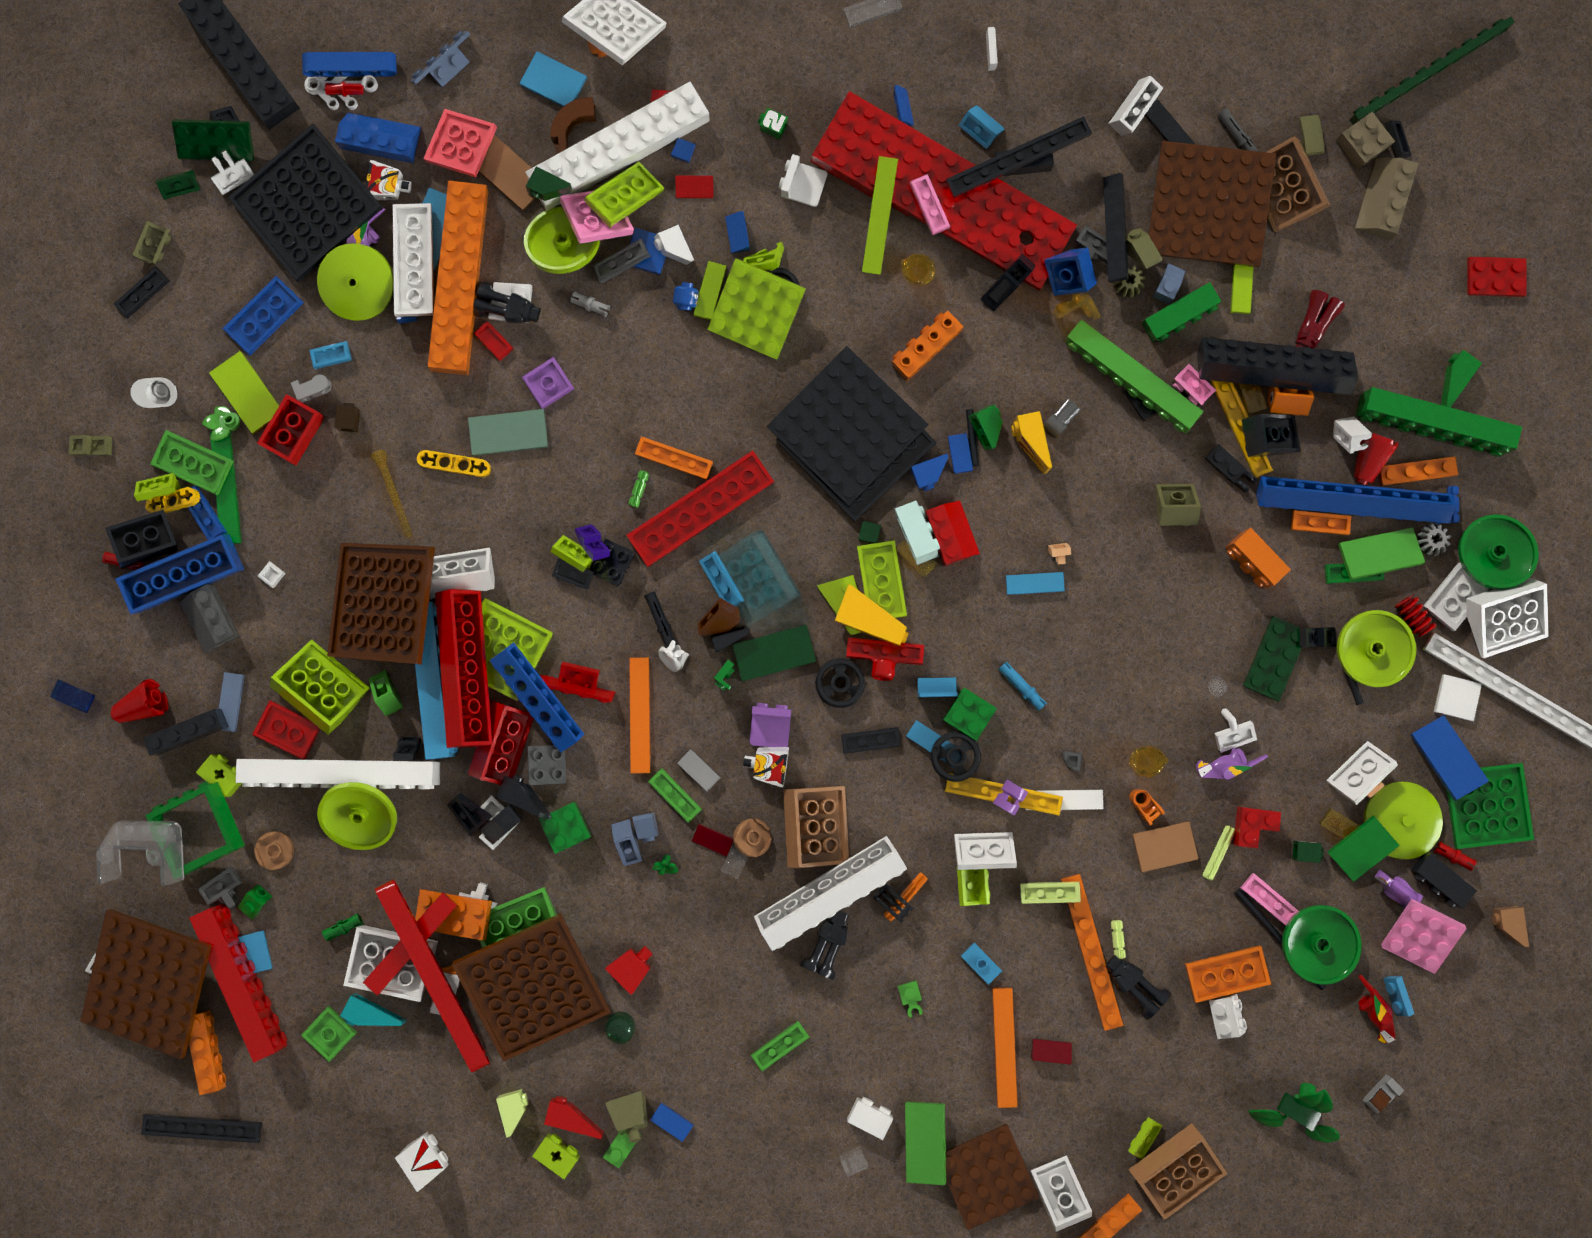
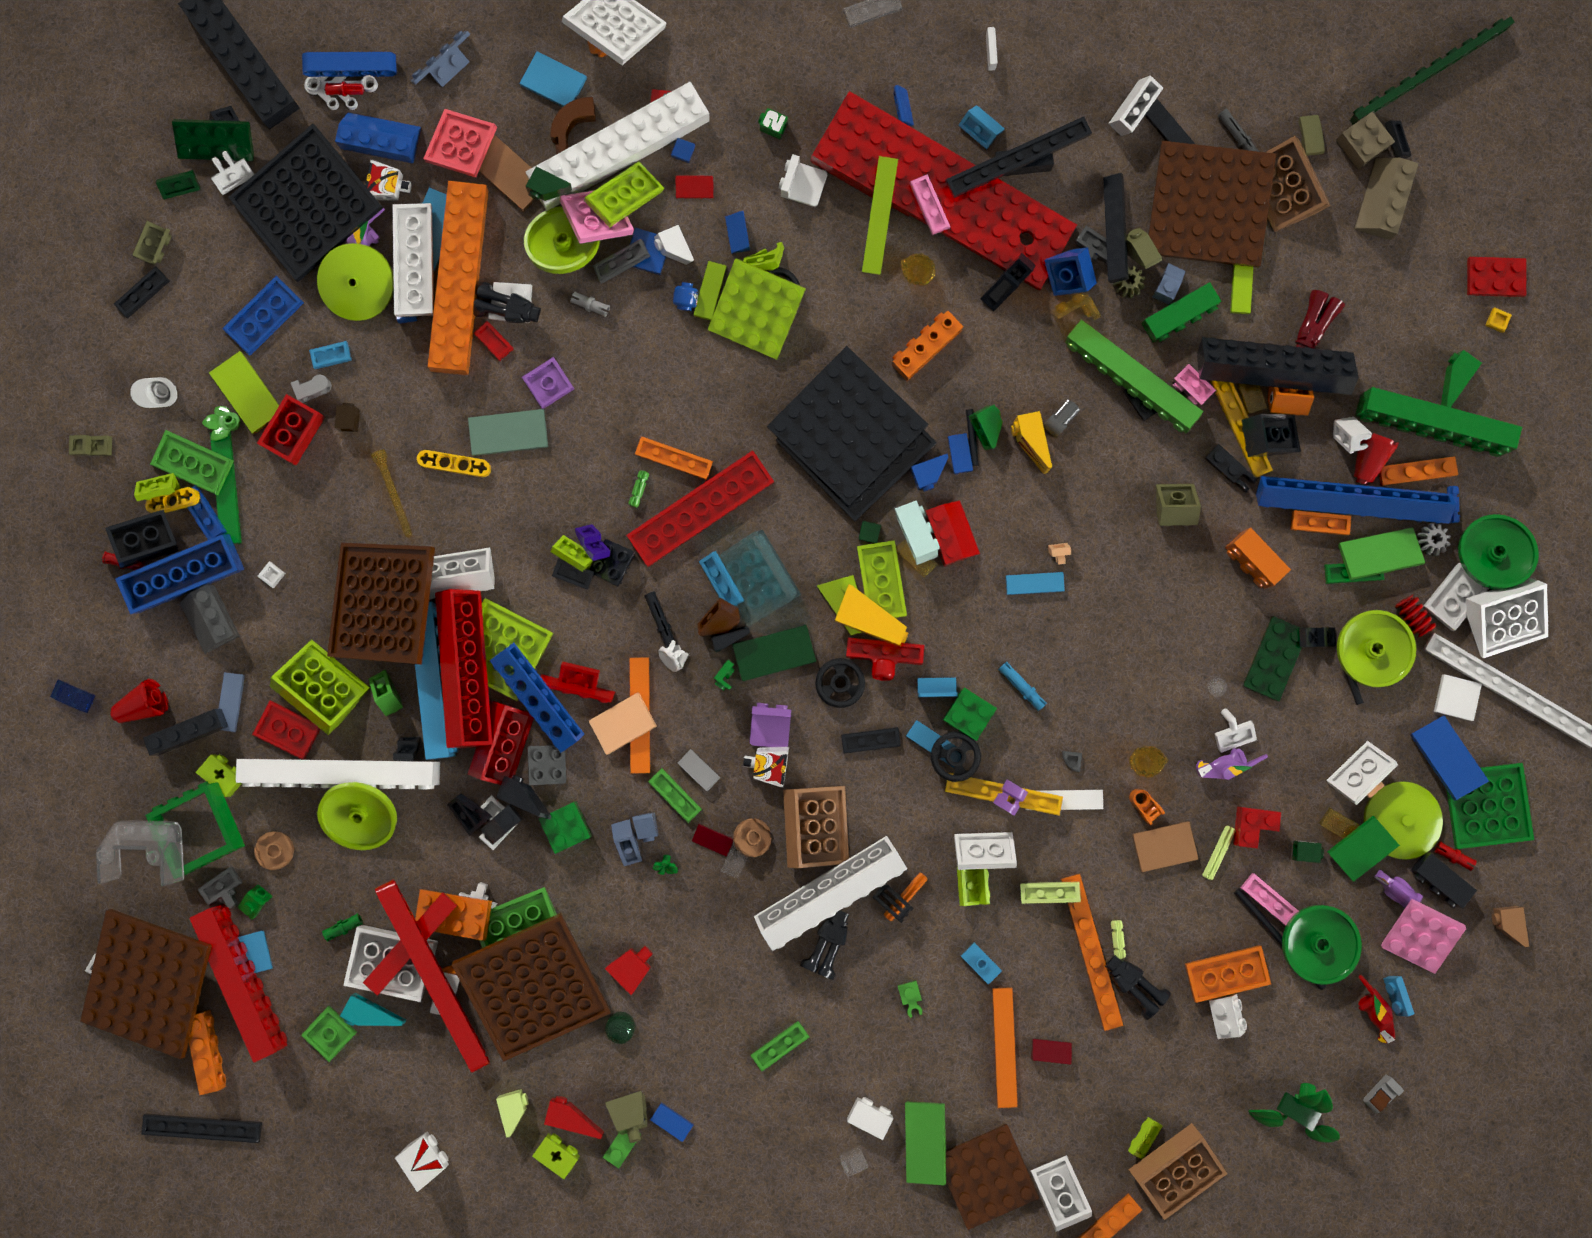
none -> light nougat tile [589,693,657,755]
none -> yellow tile [1485,307,1512,333]

